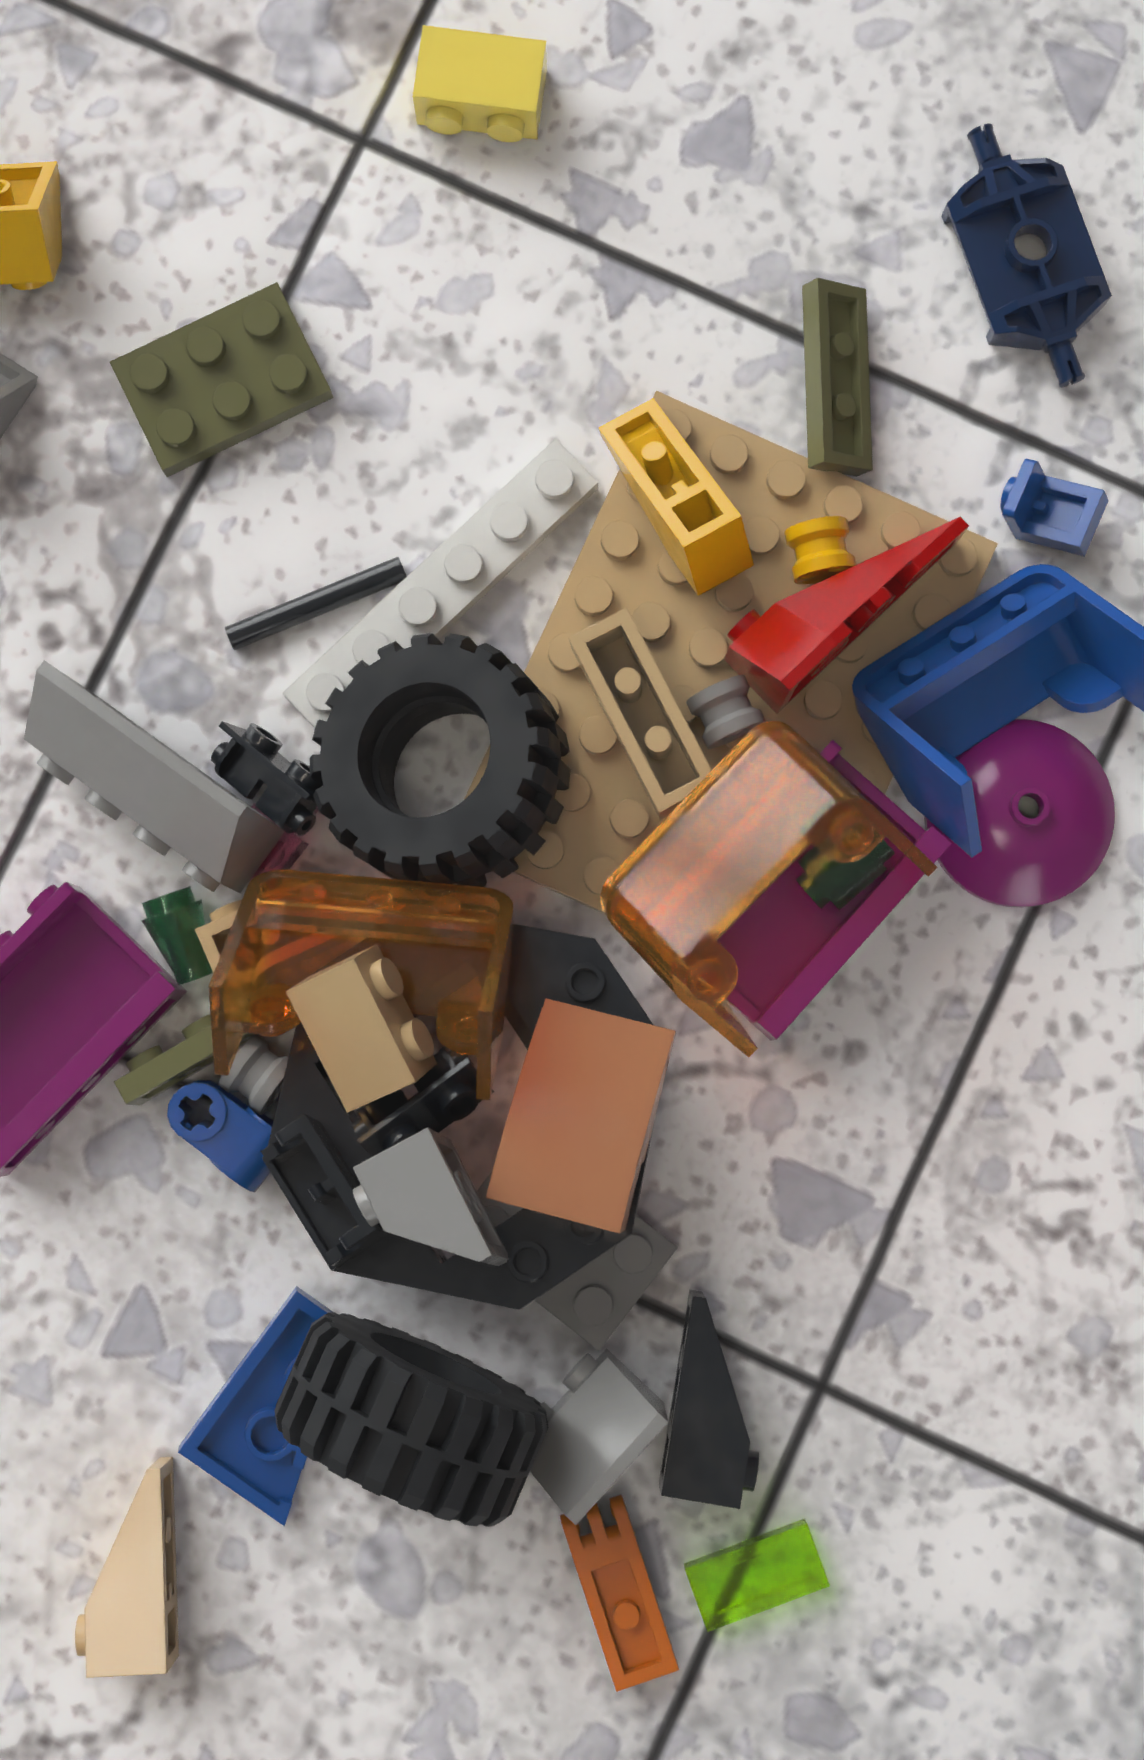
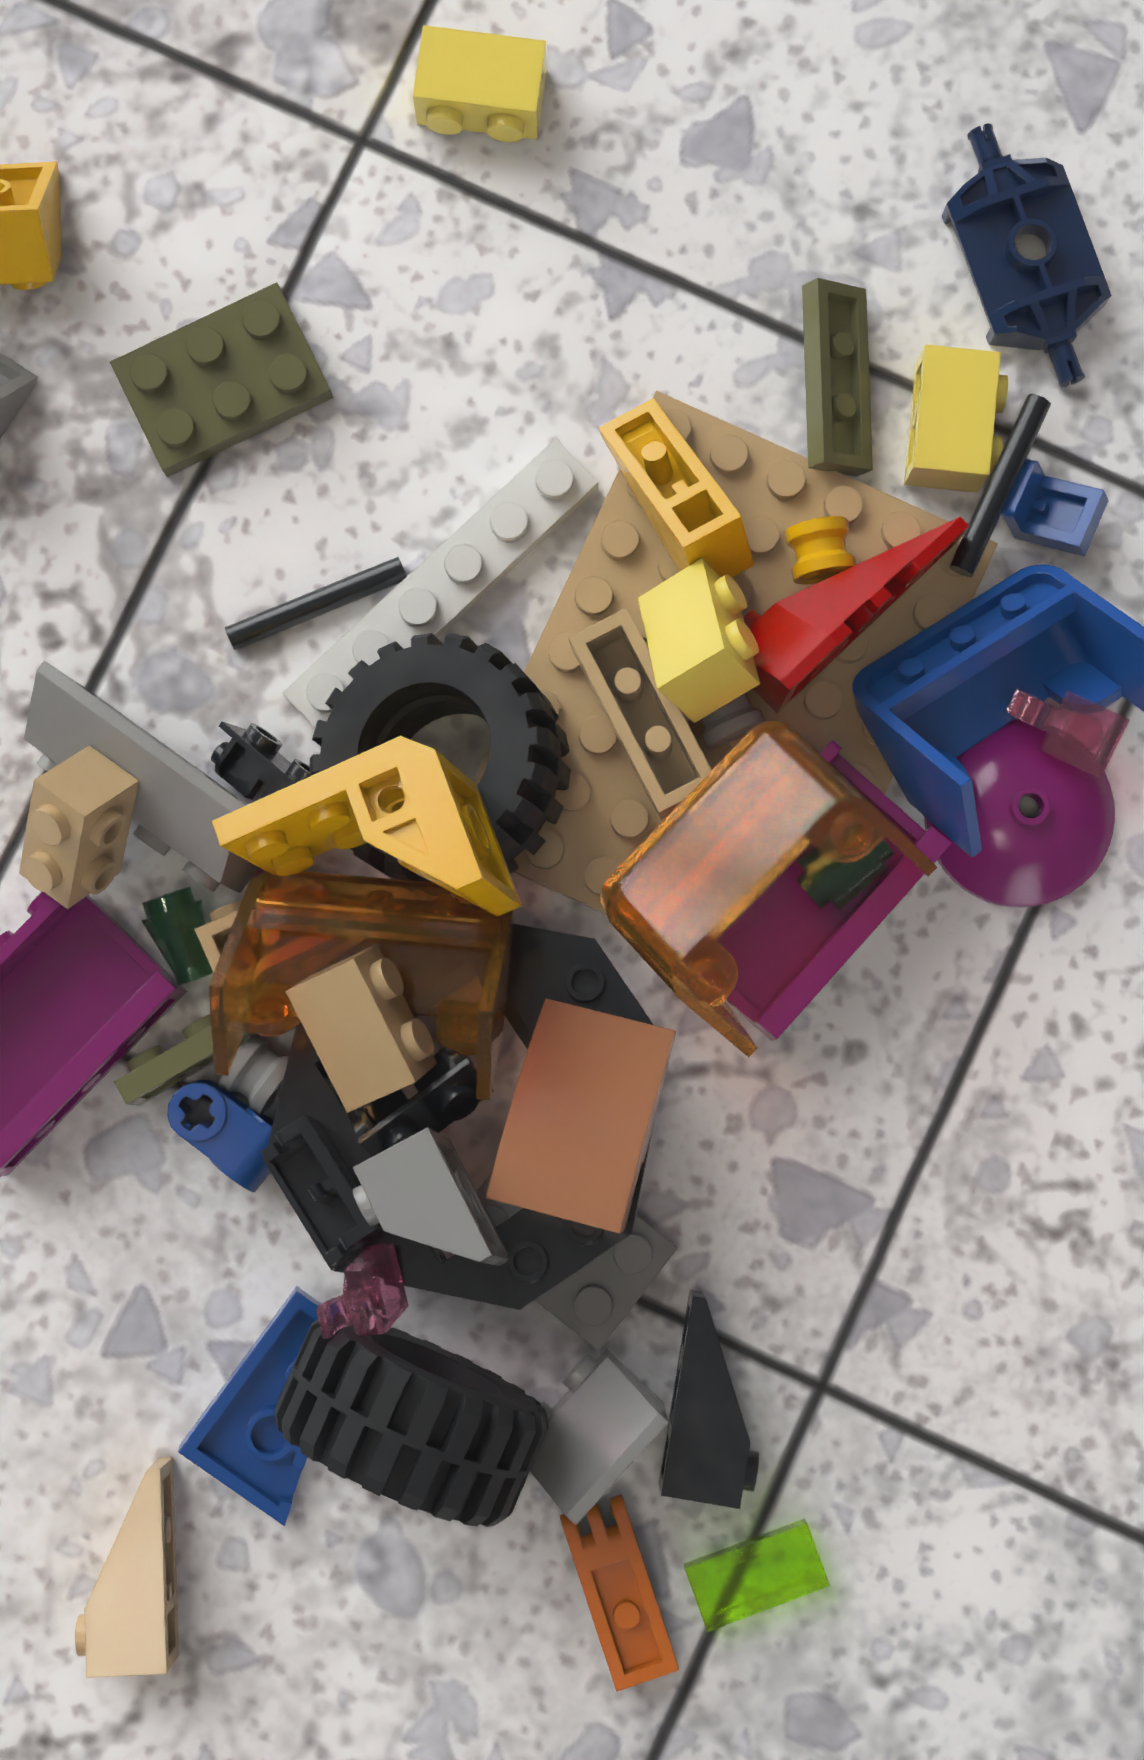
none -> tan brick [19,745,139,909]
none -> yellow bracket [212,736,522,917]
none -> clear pink plate [316,1242,409,1339]
none -> light yellow brick [638,558,760,723]
none -> light yellow brick [904,344,1008,493]
none -> black bar [949,394,1051,577]
none -> clear pink plate [1006,688,1130,778]

